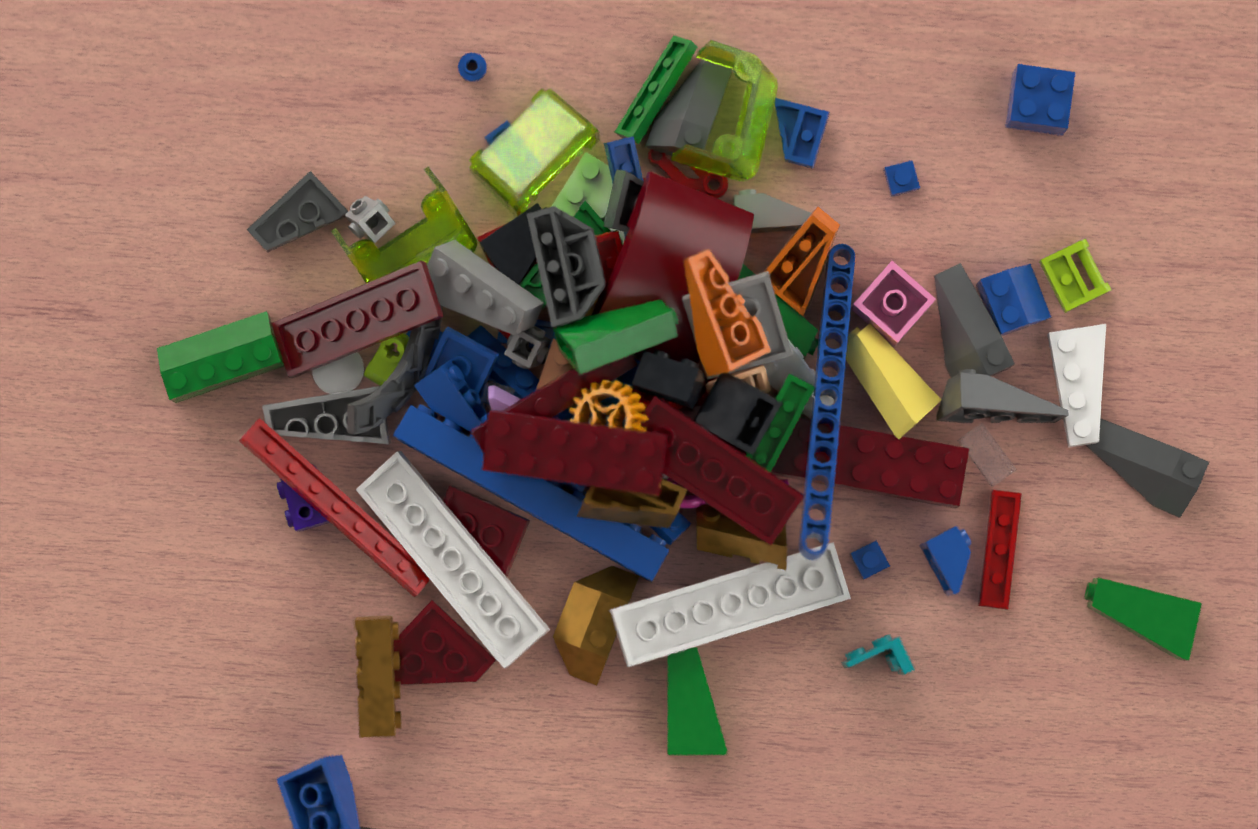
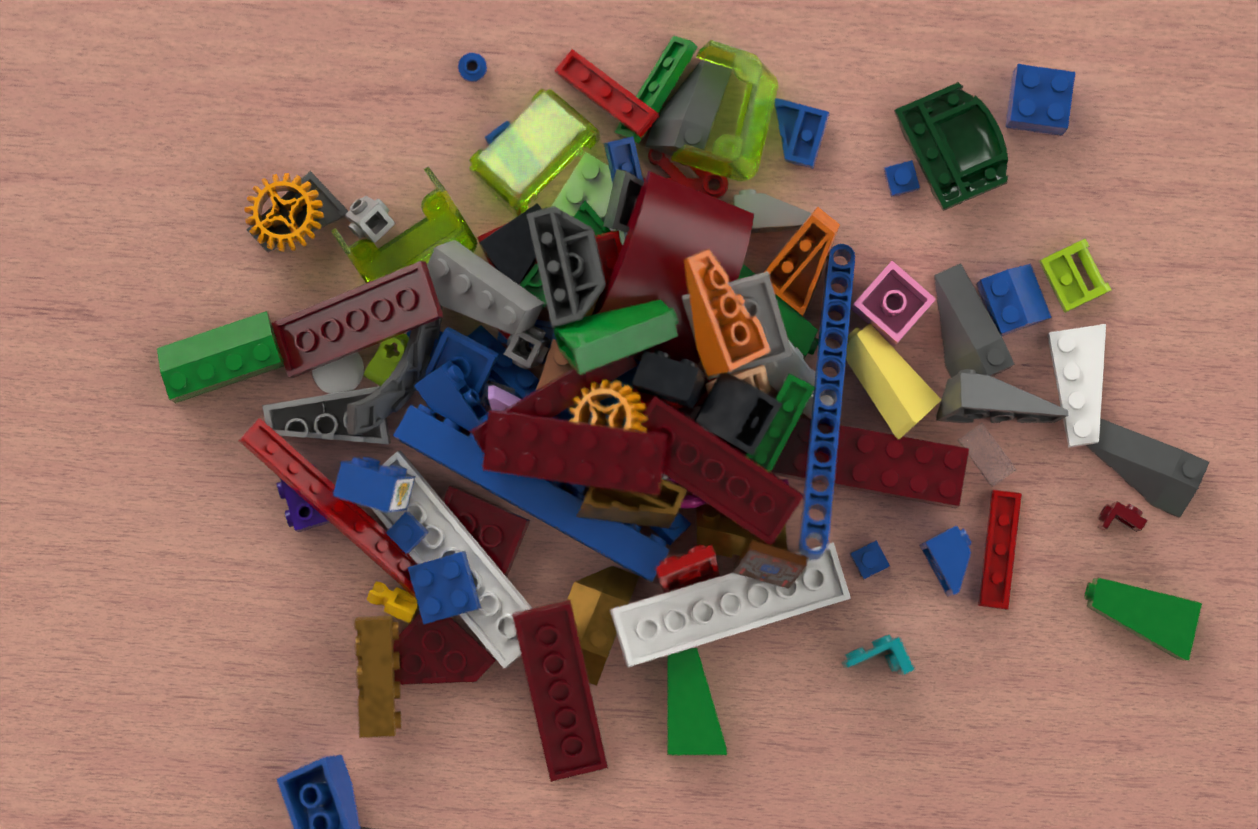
none -> light orange gear [244,173,324,252]
none -> blue brick [333,457,416,513]
none -> yellow plate [366,581,419,623]
none -> blue plate [386,512,429,554]
none -> blue plate [408,551,481,624]
none -> dark red plate [512,600,608,782]
none -> red tile [554,49,659,138]
none -> red plate [655,545,720,593]
none -> reddish brown tile [733,540,808,589]
none -> dark green slope [894,82,1008,211]
none -> dark red bracket [1097,501,1148,532]

